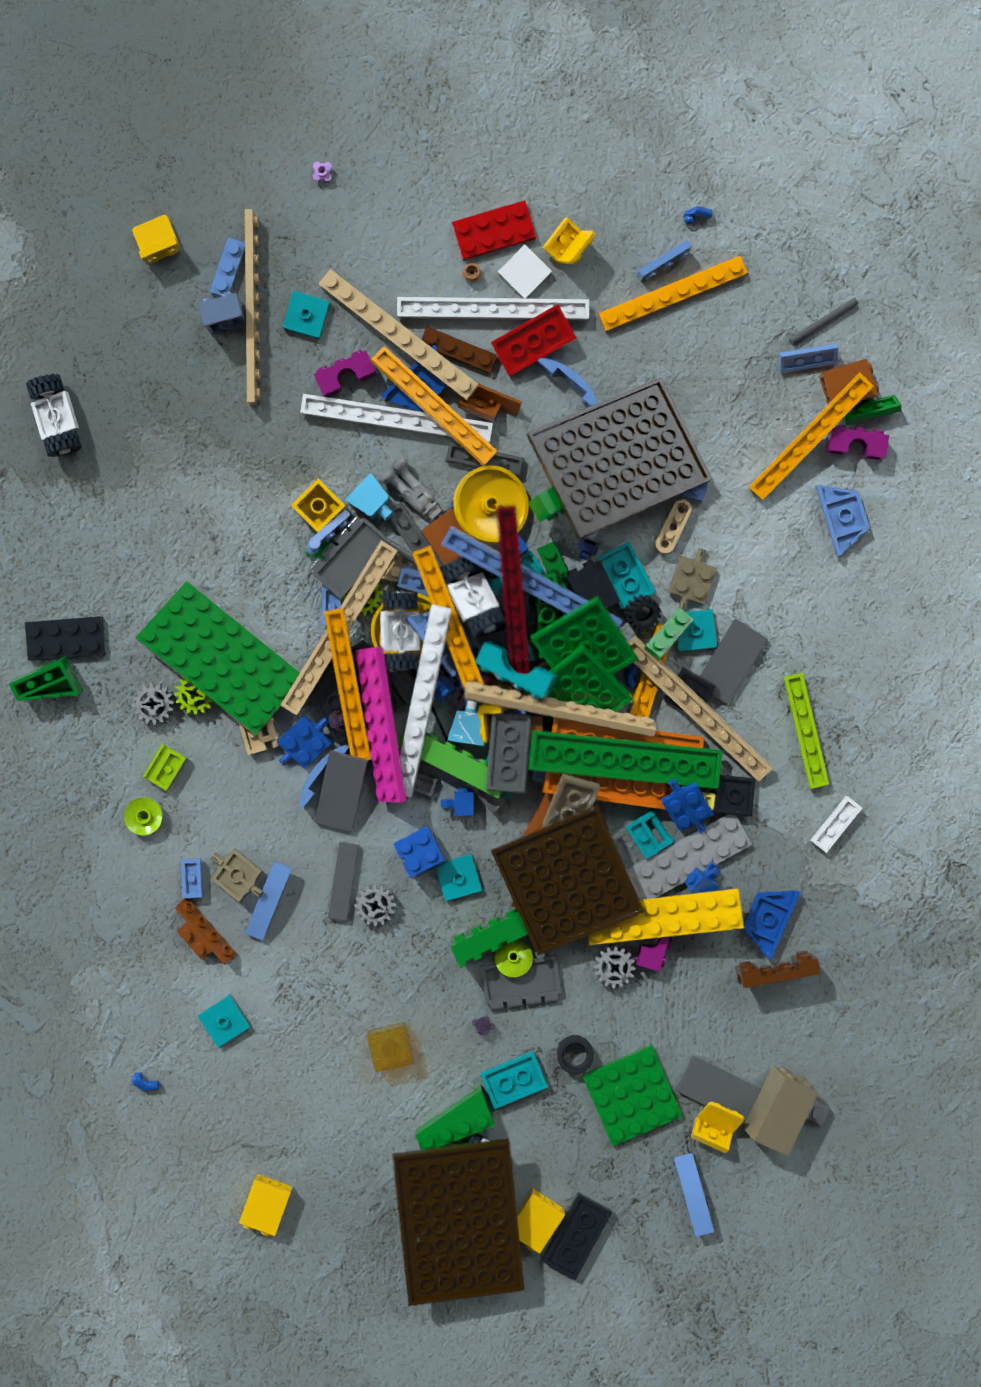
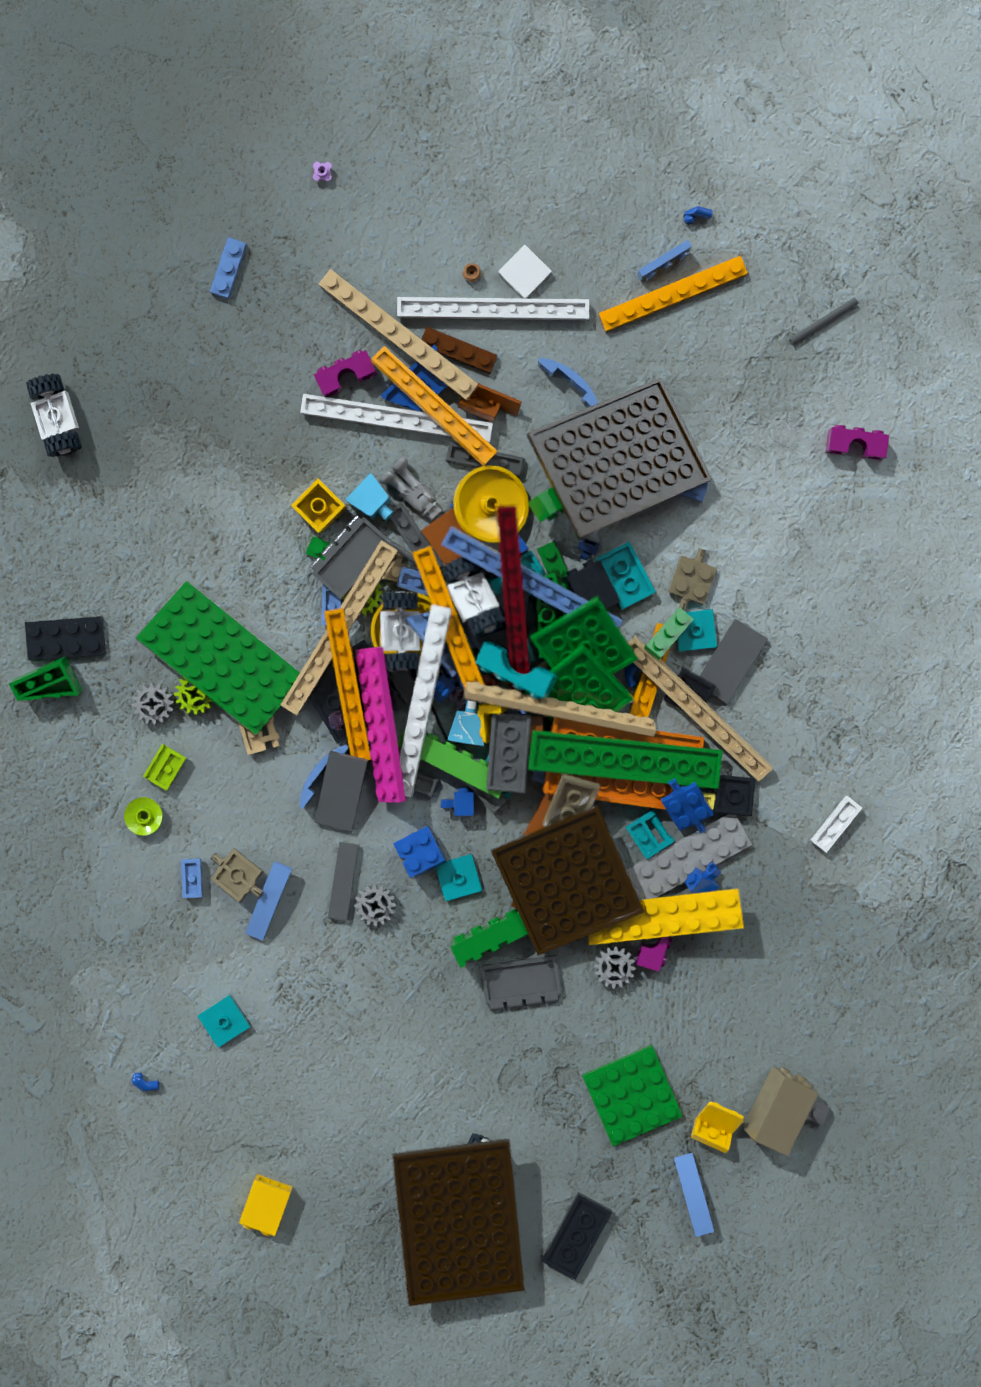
yellow bracket [132,215,182,265] -> none
dark orange bracket [175,898,236,965] -> none
sand blue brick [198,292,246,335] -> none
tan plate [245,209,261,406] -> none
blue plate [277,715,332,768] -> none
teal plate [282,291,330,339] -> none
medium blue plate [307,509,351,555] -> none
clear yellow brick [367,1022,414,1073] -> none
green wedge [415,1085,495,1150] -> none
red plate [452,200,536,260] -> none
clear purple plate [472,1016,494,1035] -> none
teal plate [480,1050,548,1109] -> none
red plate [491,304,576,376] -> none
lime dish [495,939,533,978] -> none
yellow brick [517,1188,565,1253] -> none
yellow bracket [542,218,596,264] -> none
black tyre [557,1035,594,1074] -> none
black tyre [624,594,662,632] -> none
tan plate [655,499,692,554] -> none
dark grey tile [676,1056,761,1124] -> none
reddish brown piece [735,951,820,988] -> none
blue wing [743,890,801,960] -> none
light orange plate [748,373,874,500] -> none
medium blue plate [779,344,838,373] -> none
lime plate [783,672,829,789] -> none
medium blue wing [815,485,870,557] -> none
dark orange brick [819,358,879,405] -> none
green plate [842,395,902,426] -> none

